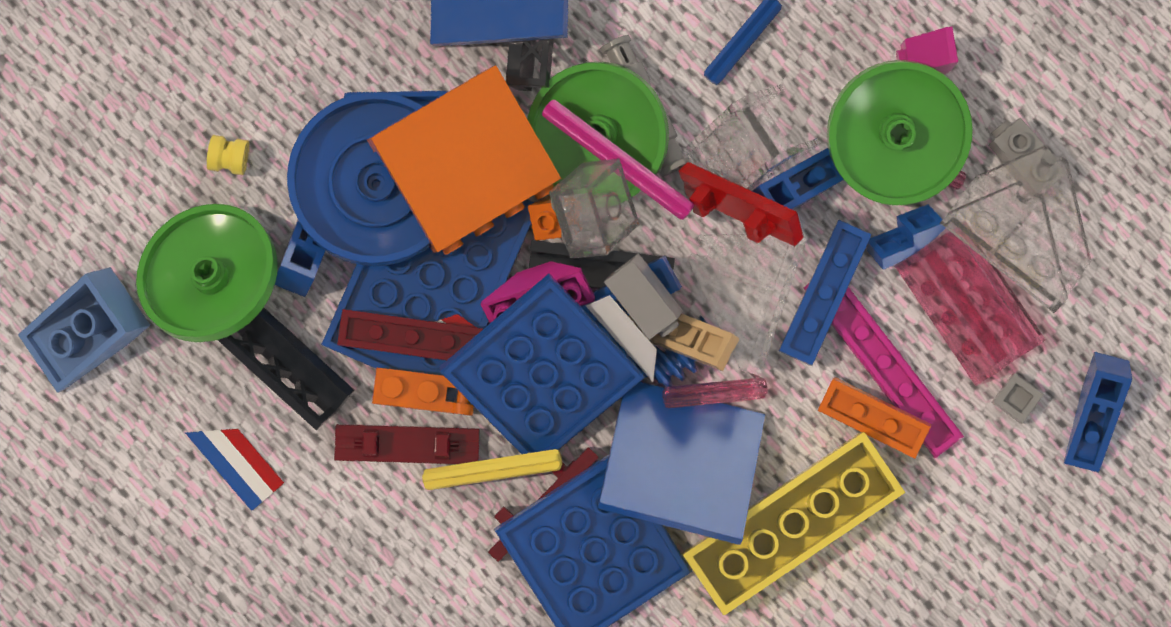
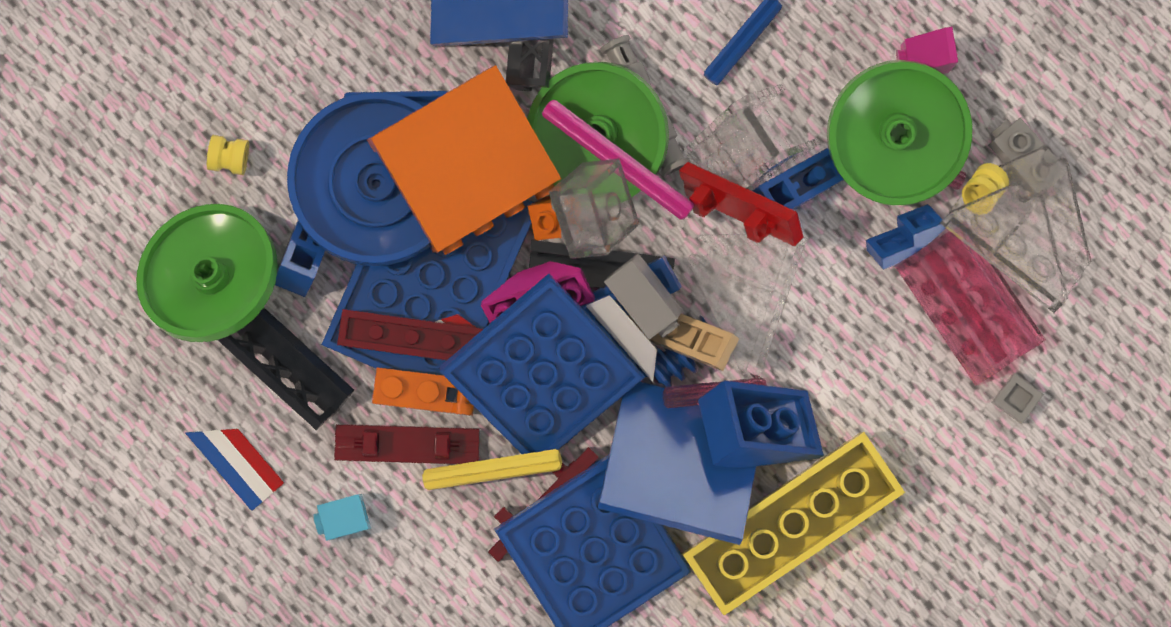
medium blue slope [18,267,150,393] -> none
blue plate [779,220,872,366] -> none
dark pink tile [803,283,964,458] -> none
orange plate [817,377,932,459] -> none
blue slope [1064,352,1132,473] -> none
none -> medium azure brick [313,494,371,541]
none -> blue slope [698,380,824,468]
none -> light yellow wheel [962,163,1009,213]

